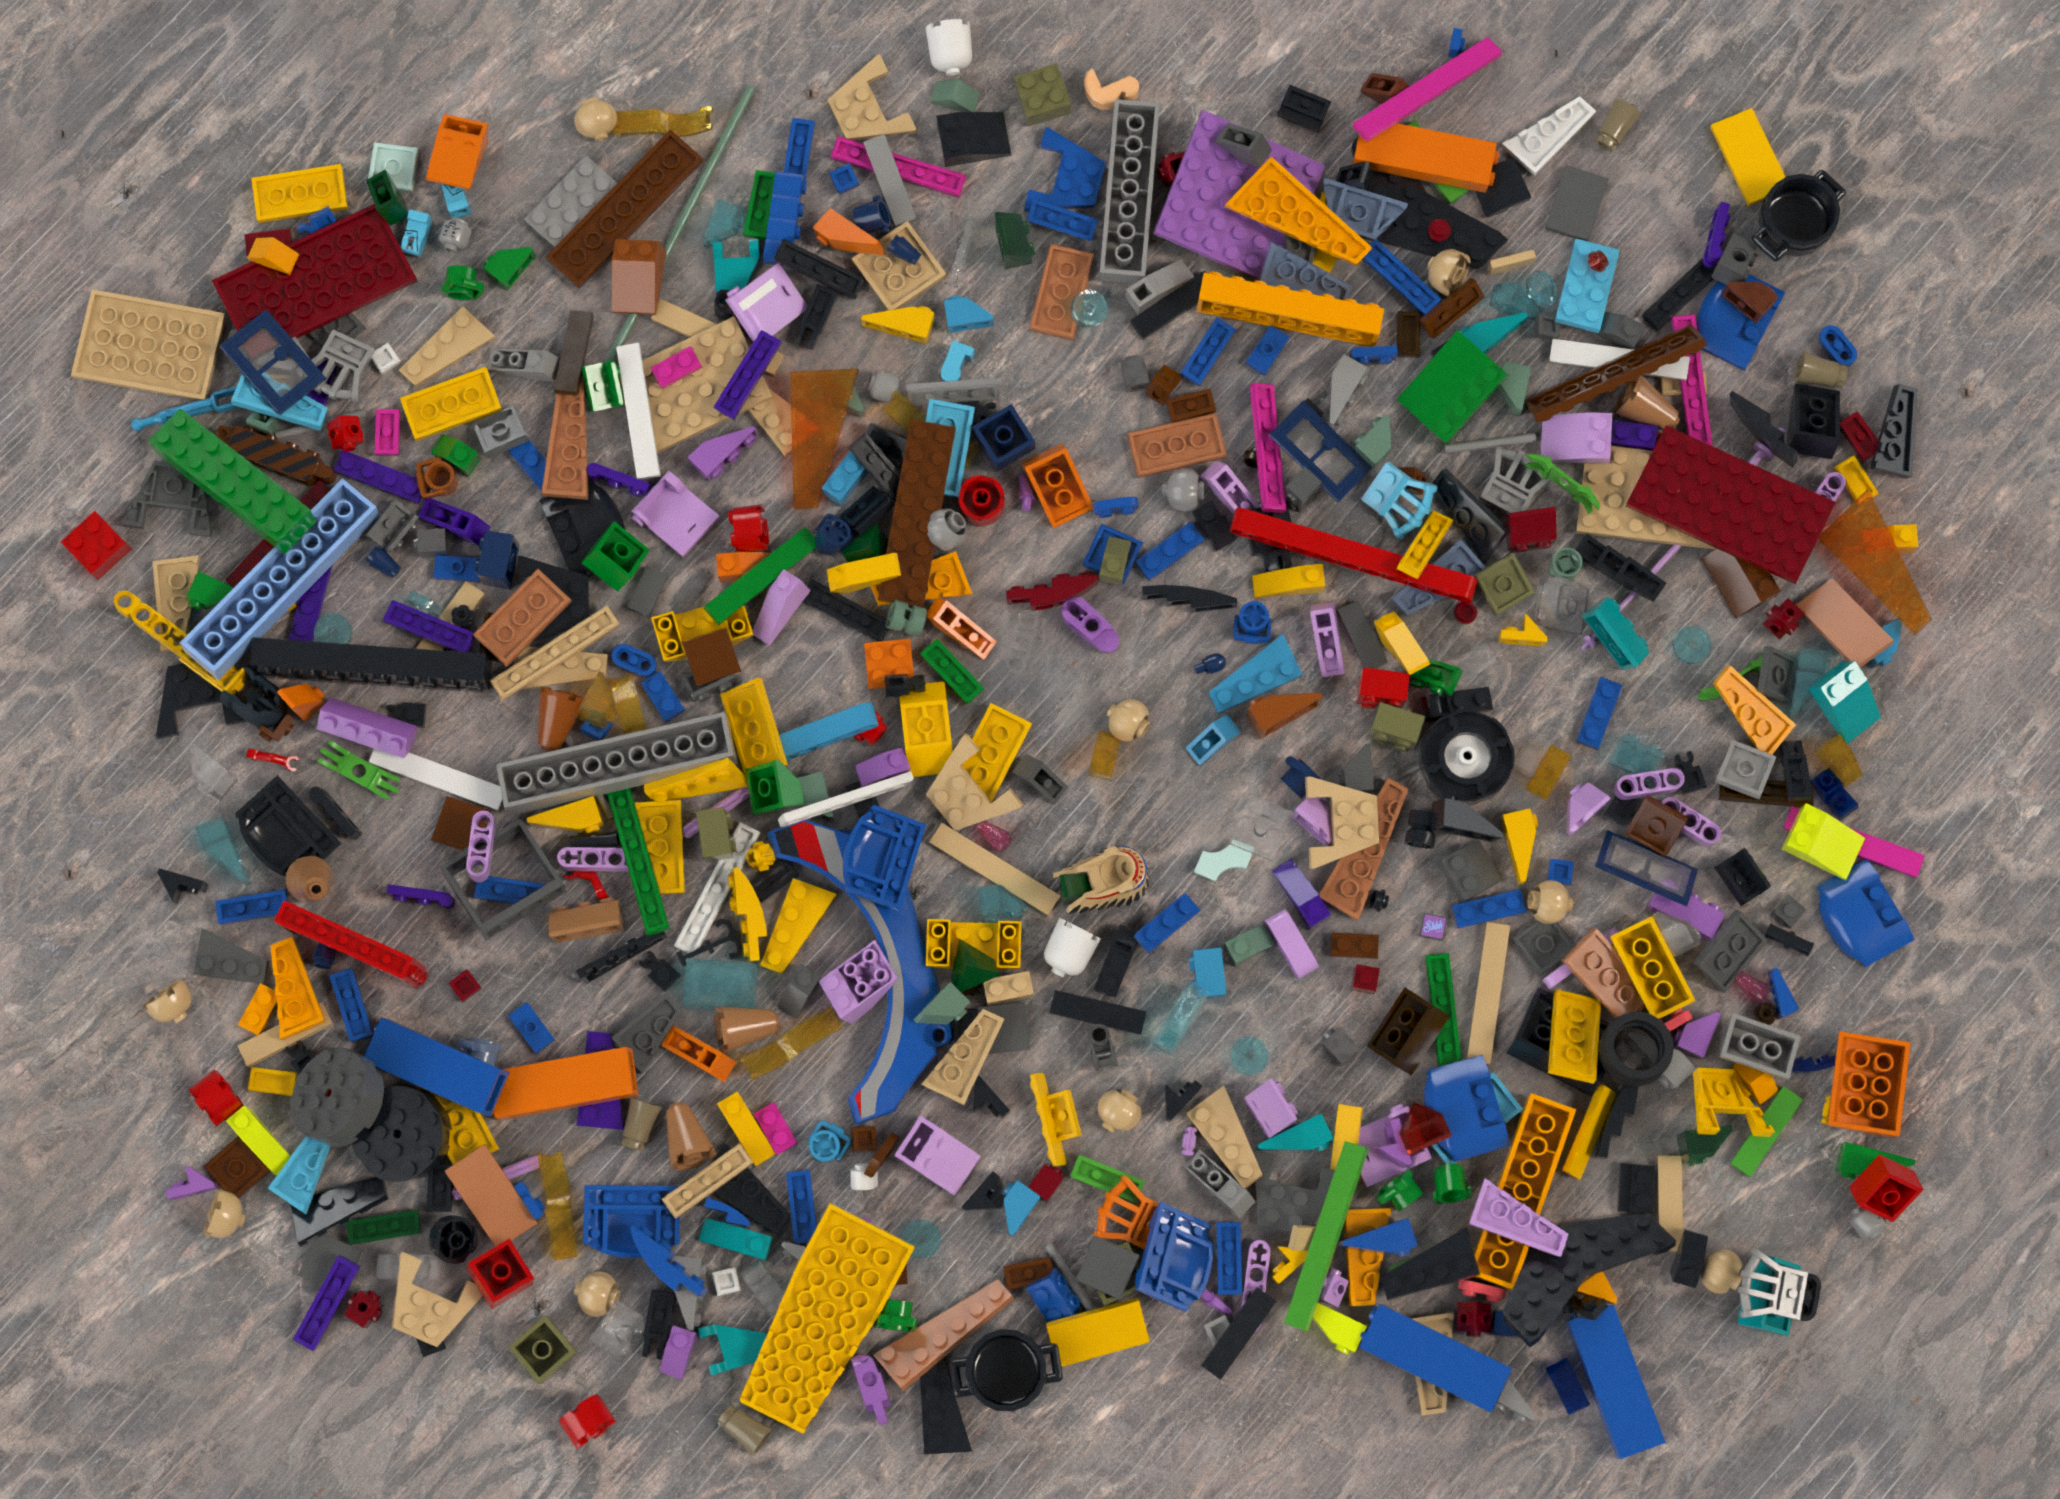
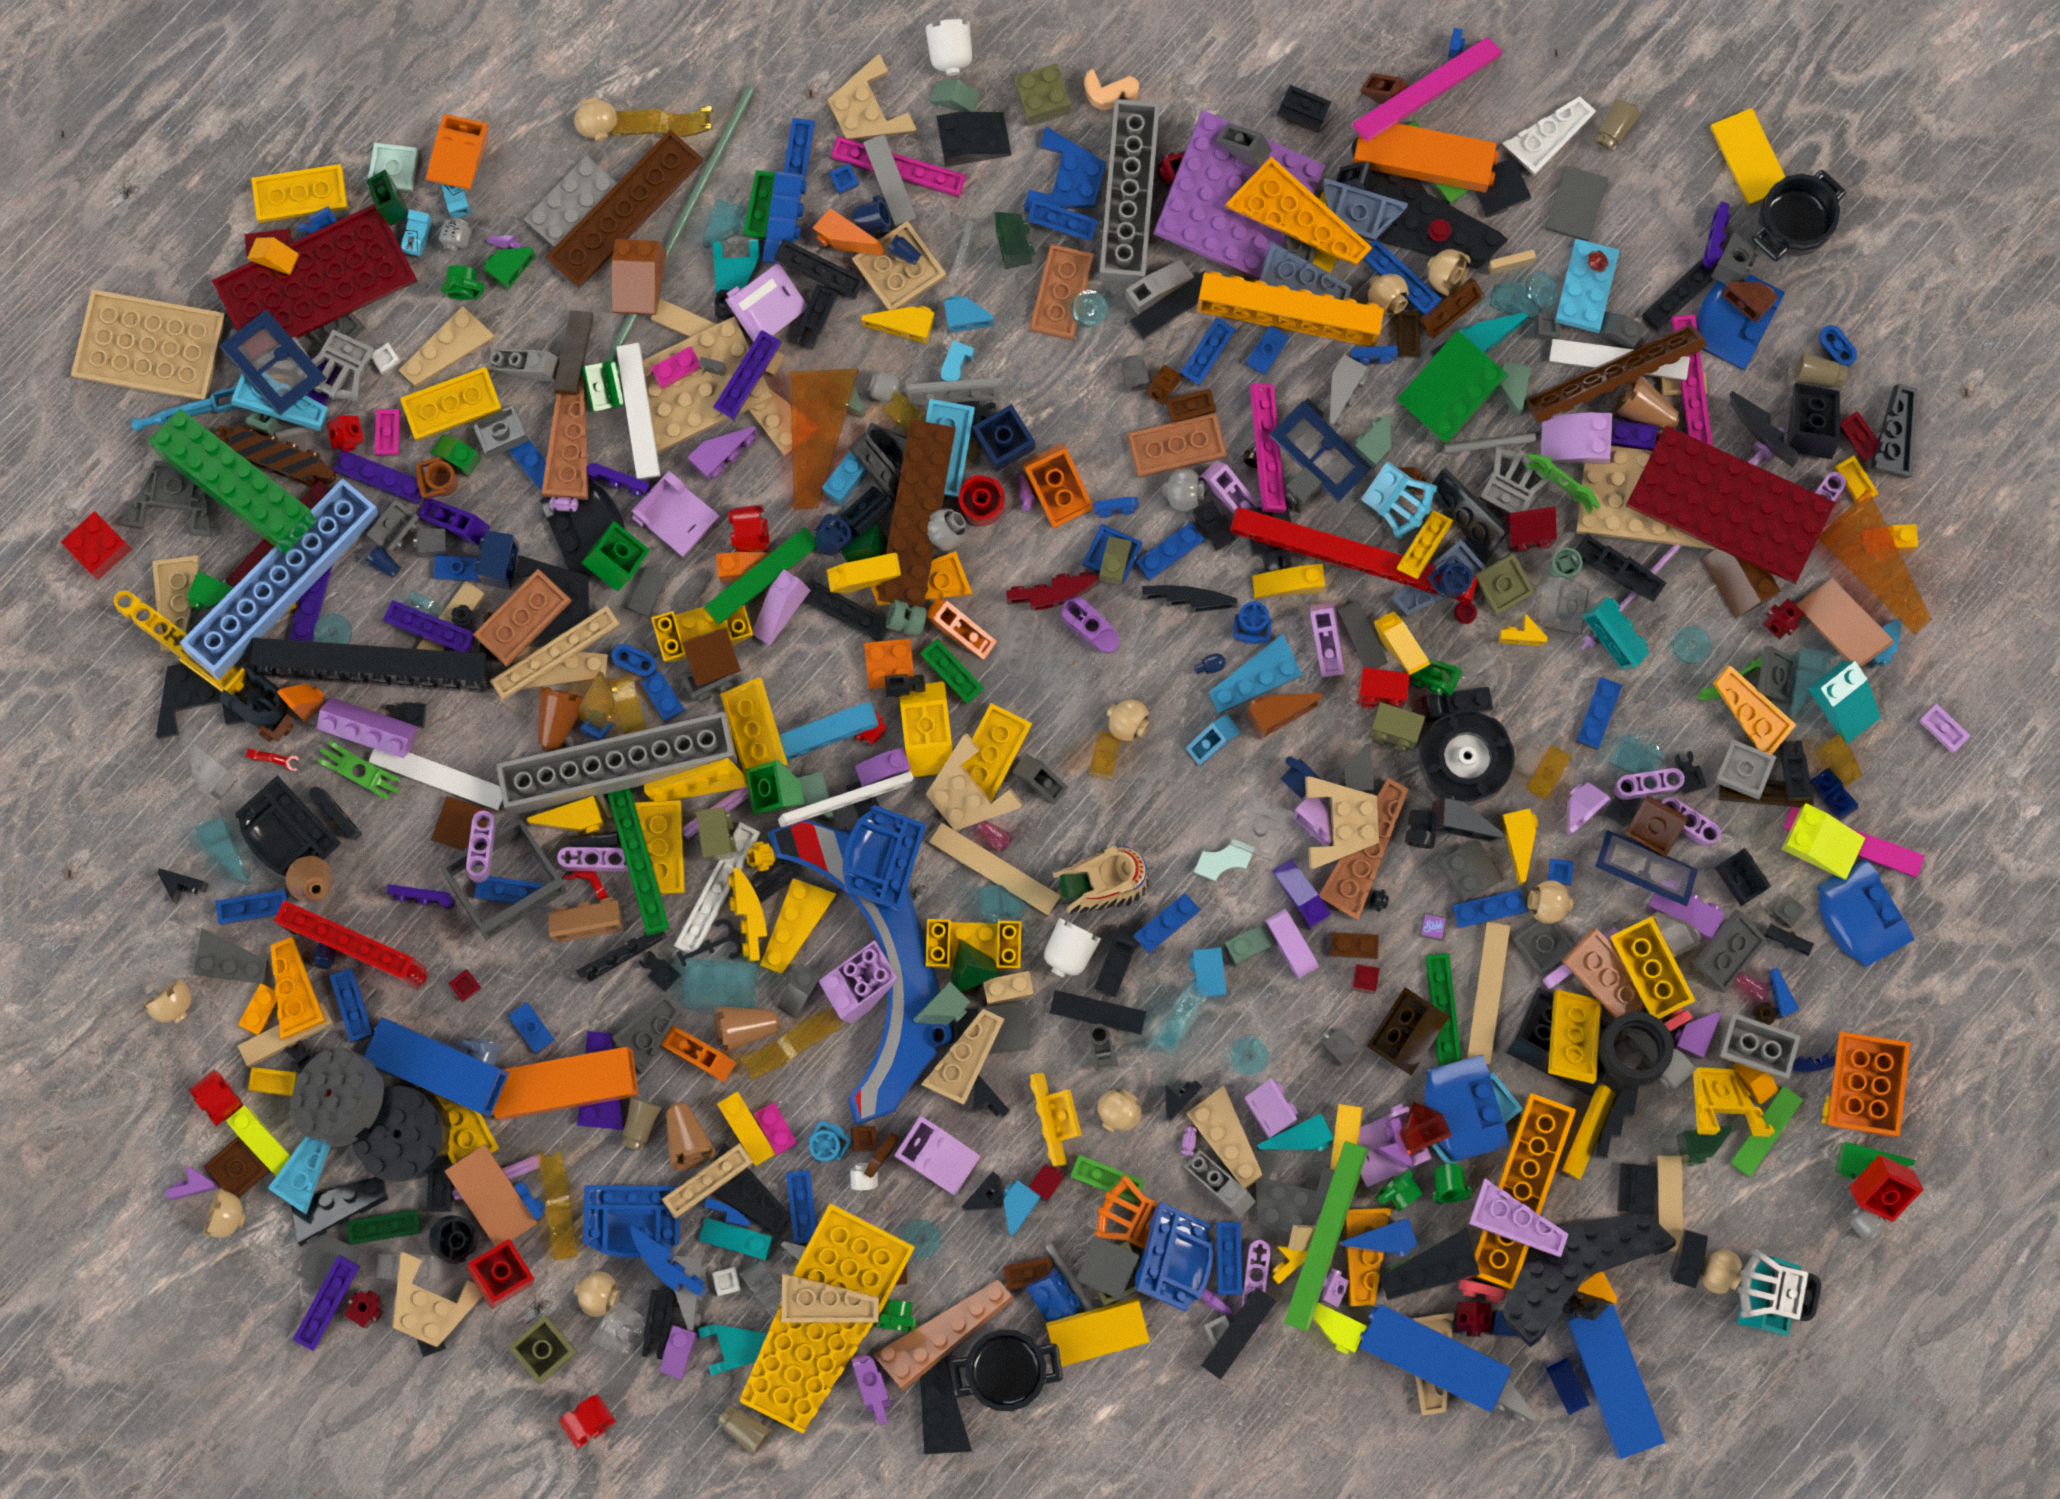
none -> medium lavender bar [486,236,523,249]
none -> lavender piece [550,497,578,512]
none -> dark grey tile [699,357,726,376]
none -> tan wing [781,1273,879,1322]
none -> tan plant [1368,274,1409,315]
none -> dark blue piece [1428,556,1473,598]
none -> lavender plate [1919,703,1970,753]

